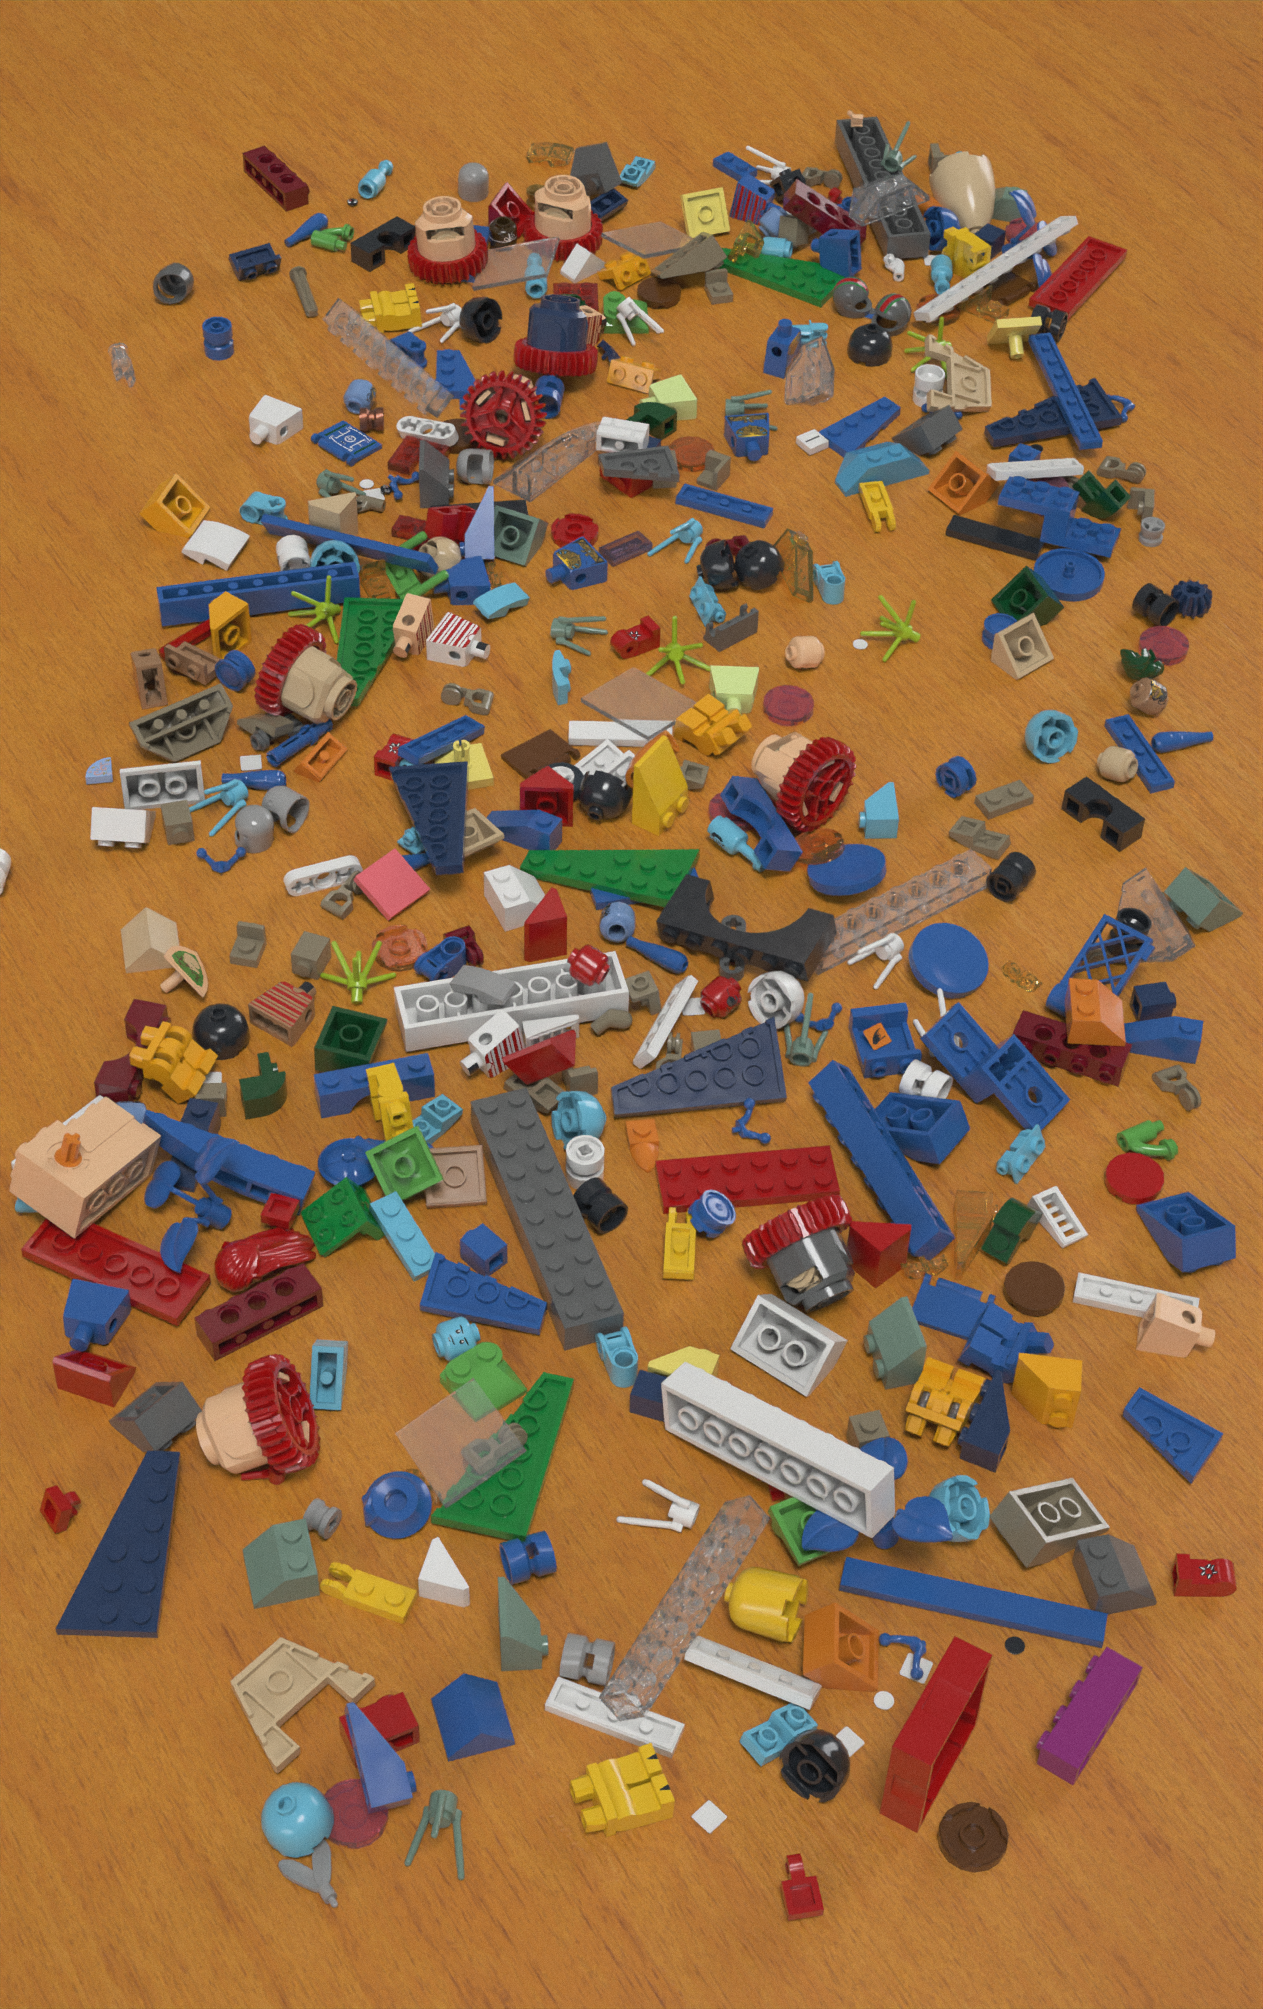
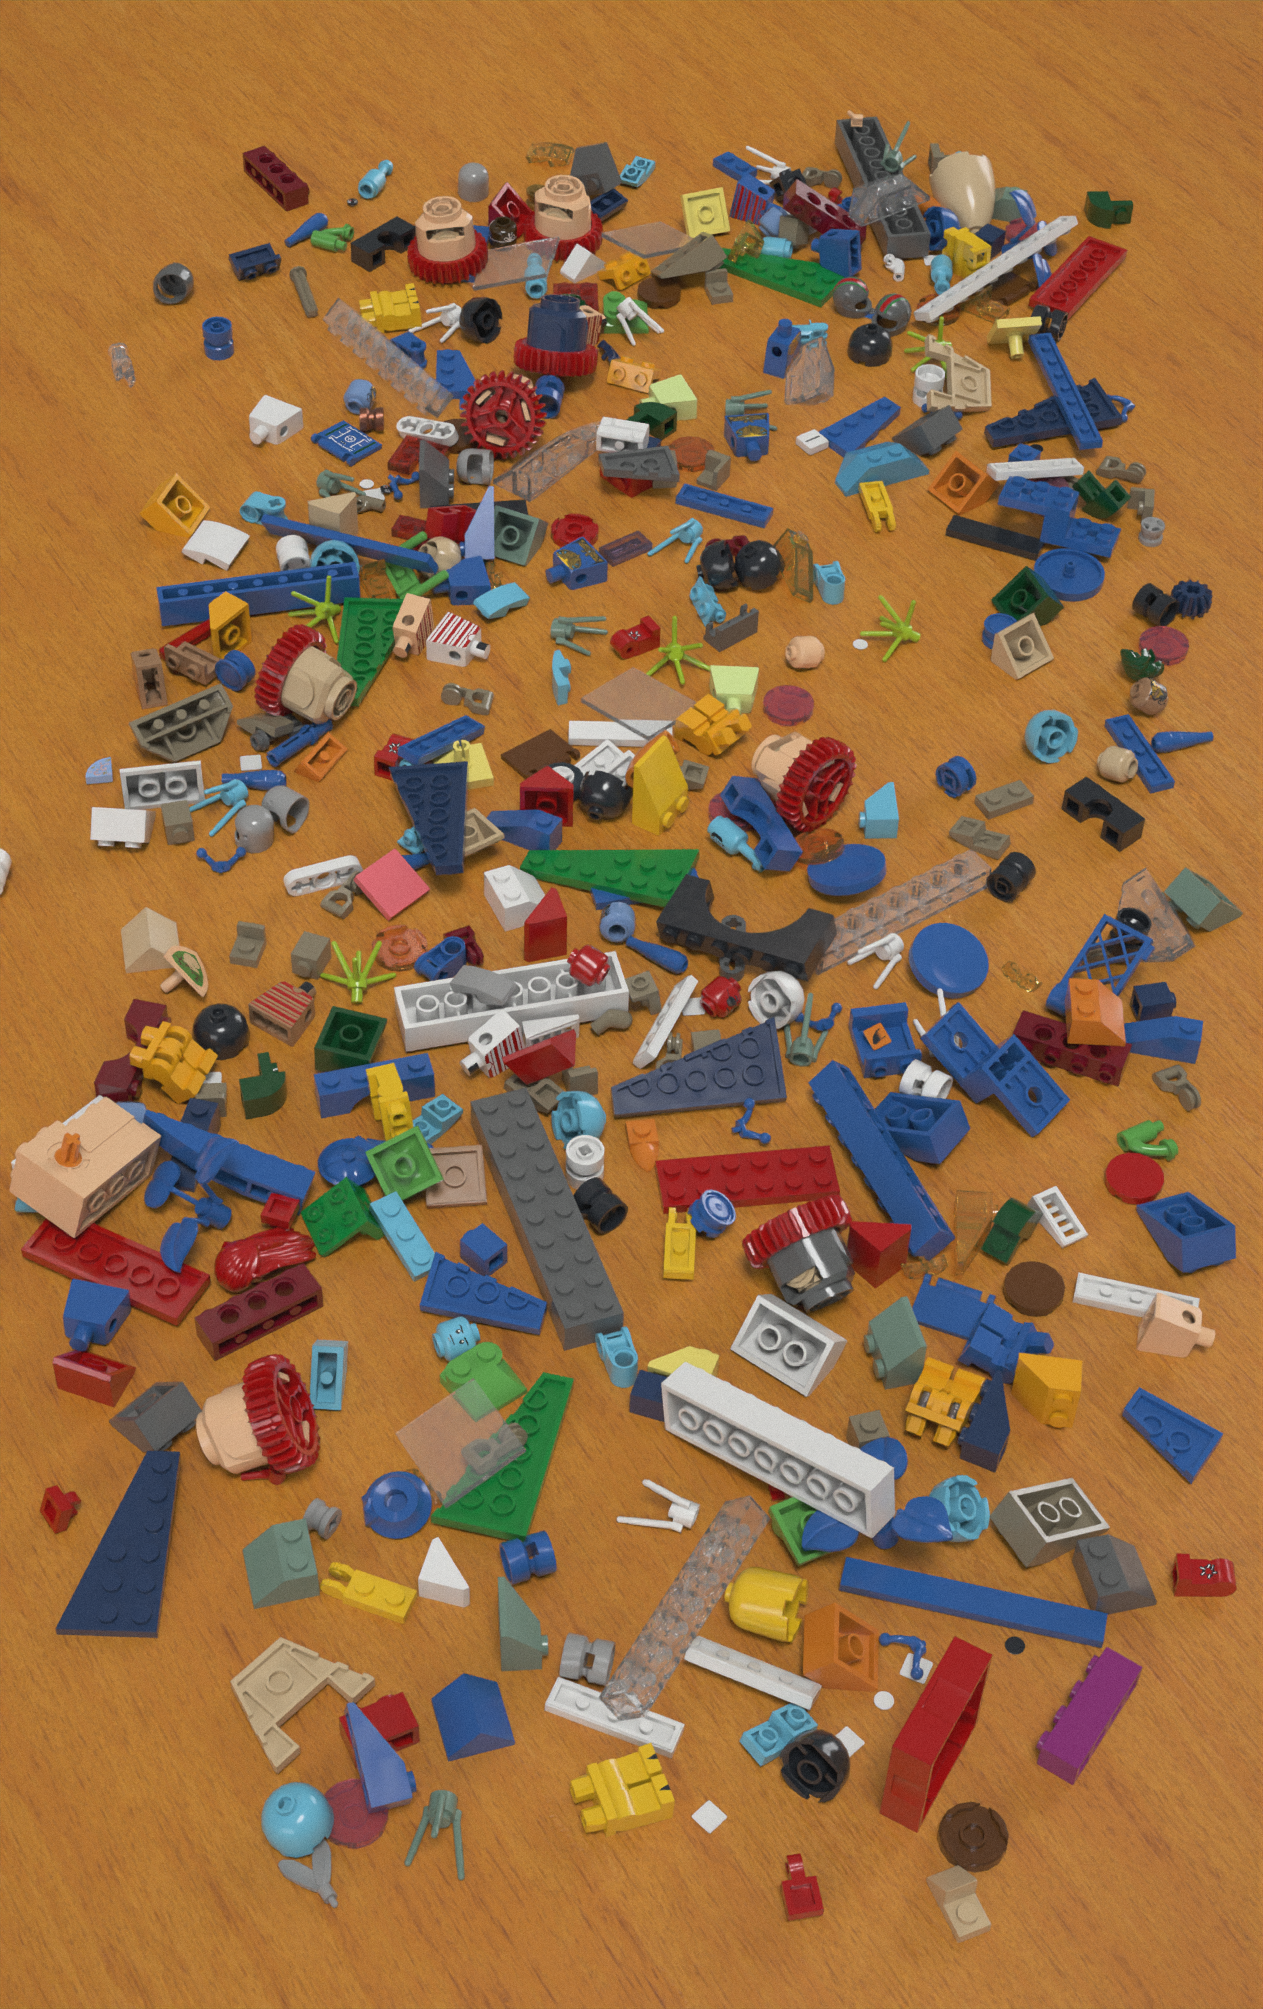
medium azure hinge [996,1124,1046,1184] -> none
none -> tan slope [926,1865,991,1943]
none -> dark green brick [1084,191,1133,229]

